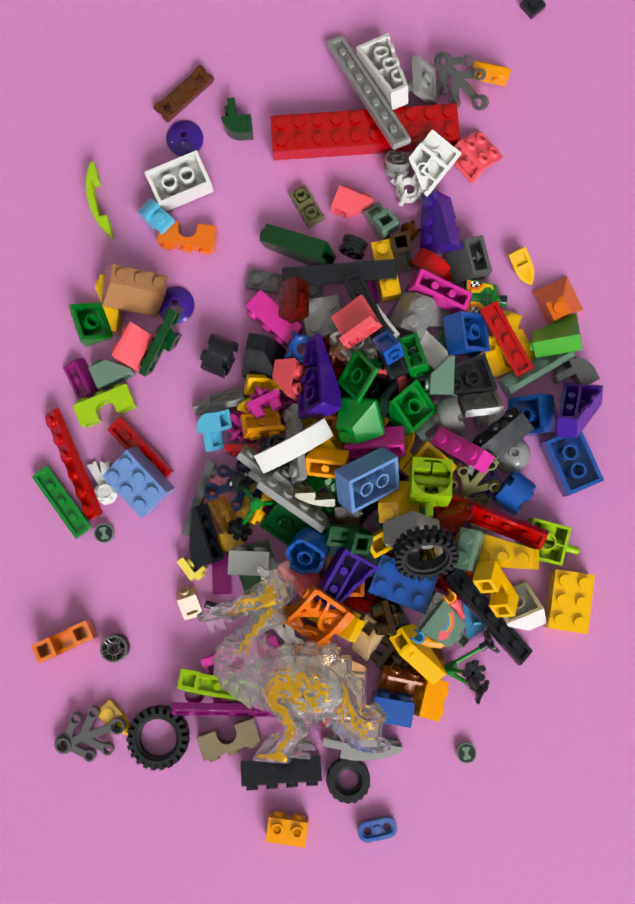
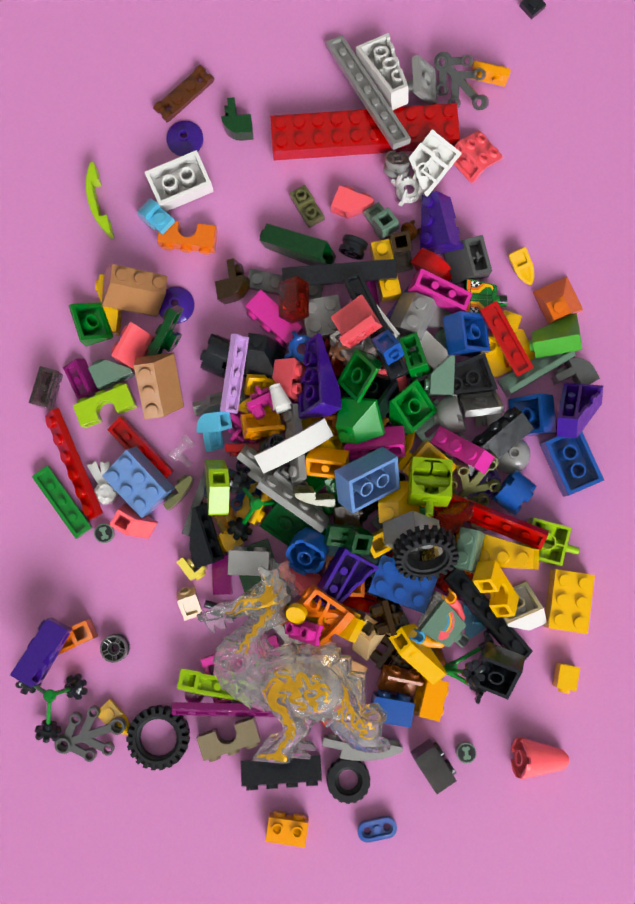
none -> dark purple wedge [10,617,73,687]
none -> black plant [15,673,88,743]
none -> clear smoke brick [29,366,63,411]
none -> coral slope [110,503,158,539]
none -> medium nougat slope [134,352,184,419]
none -> olive slope [163,475,195,511]
none -> clear piece [167,434,196,469]
none -> lime slope [204,460,230,515]
none -> dark brown brick [215,258,250,304]
none -> lavender tile [220,334,249,414]
none -> white cone [269,383,292,414]
none -> dark pink hips [285,620,323,646]
none -> yellow tile [286,603,308,624]
none -> black brick [410,738,457,794]
none -> black brick [472,641,525,700]
none -> coral cone [511,738,569,779]
none -> yellow brick [552,662,580,694]

